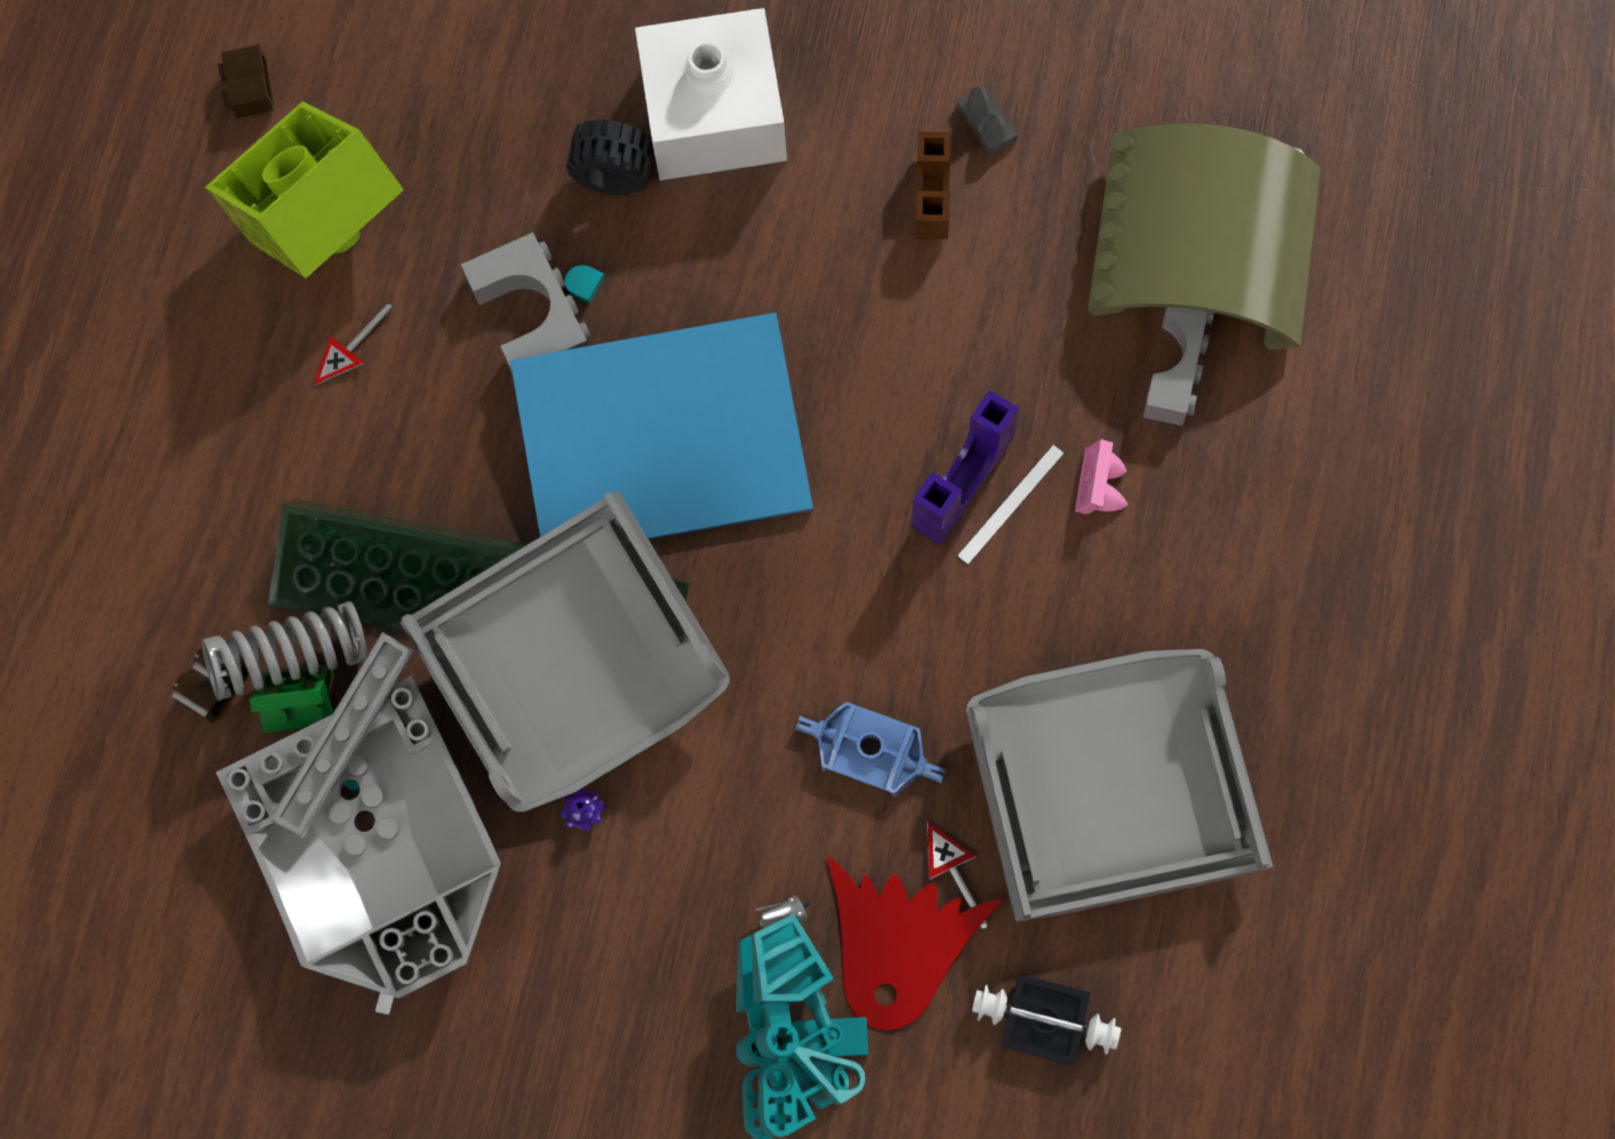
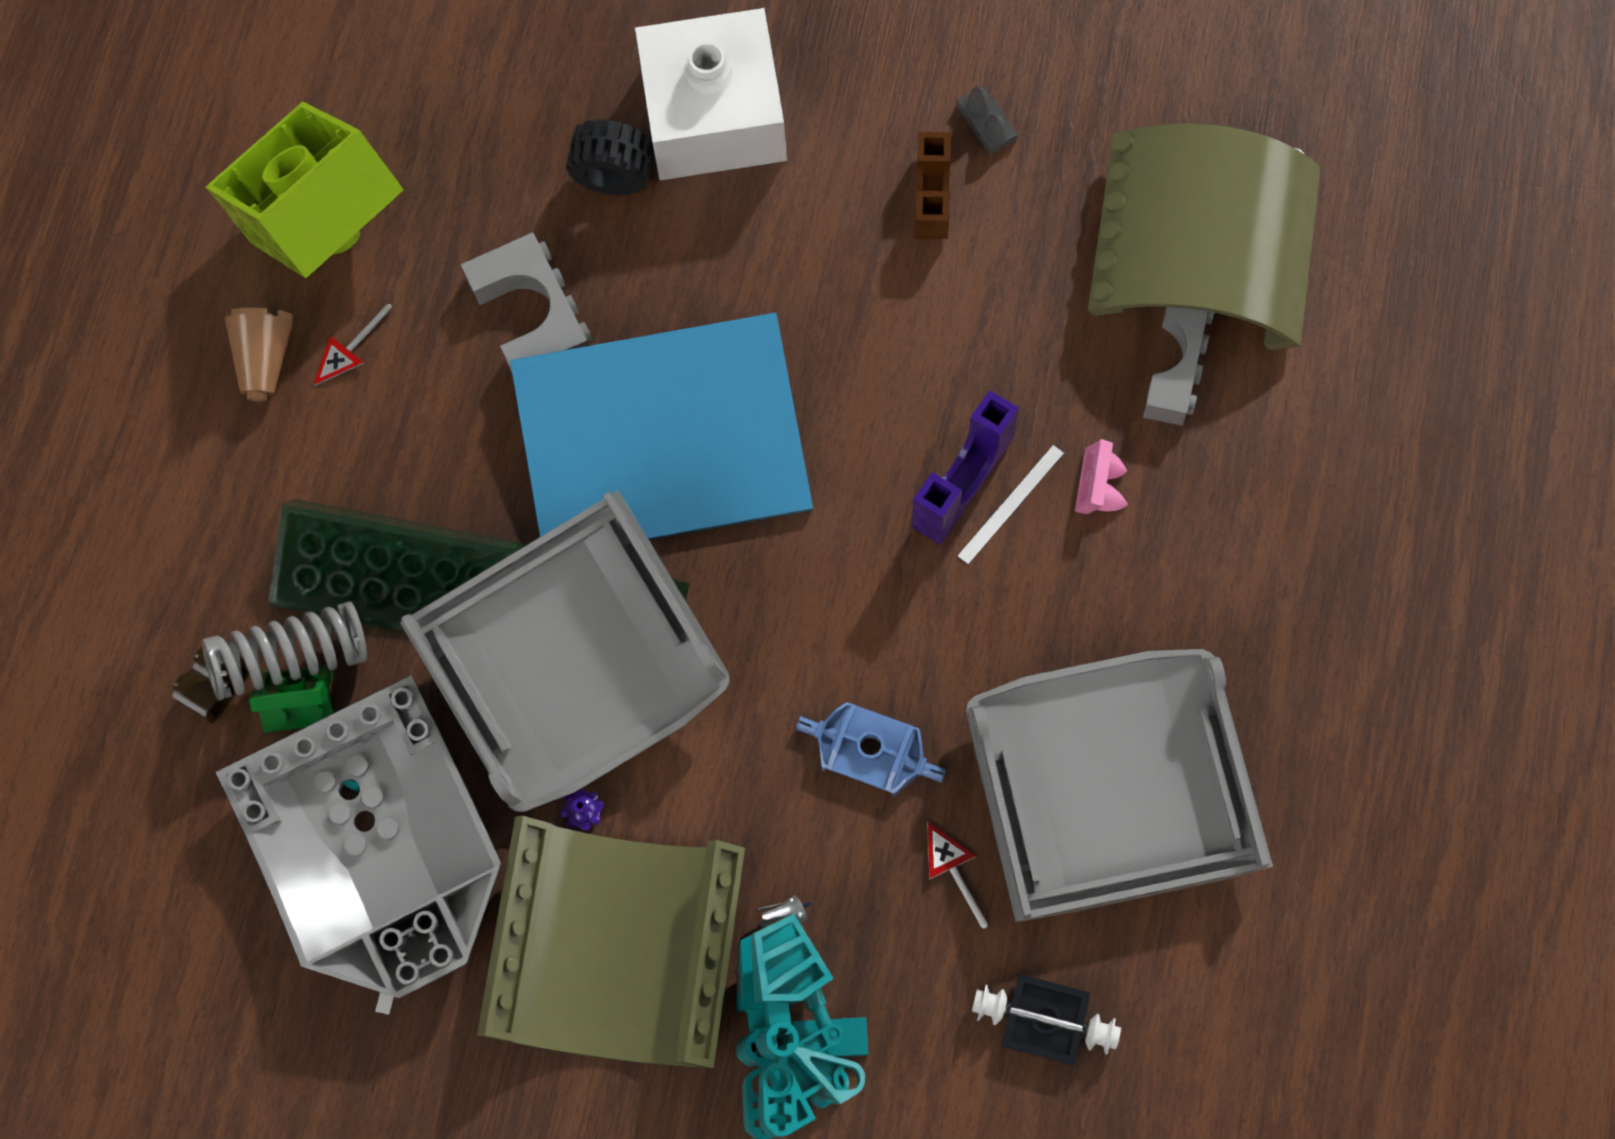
dark brown brick [218,44,274,118] -> none
light grey tile [270,632,414,838] -> none
teal tile [565,265,605,305] -> none
red piece [827,856,1003,1030] -> none
none -> medium nougat cone [225,307,293,402]
none -> olive panel [477,816,745,1068]

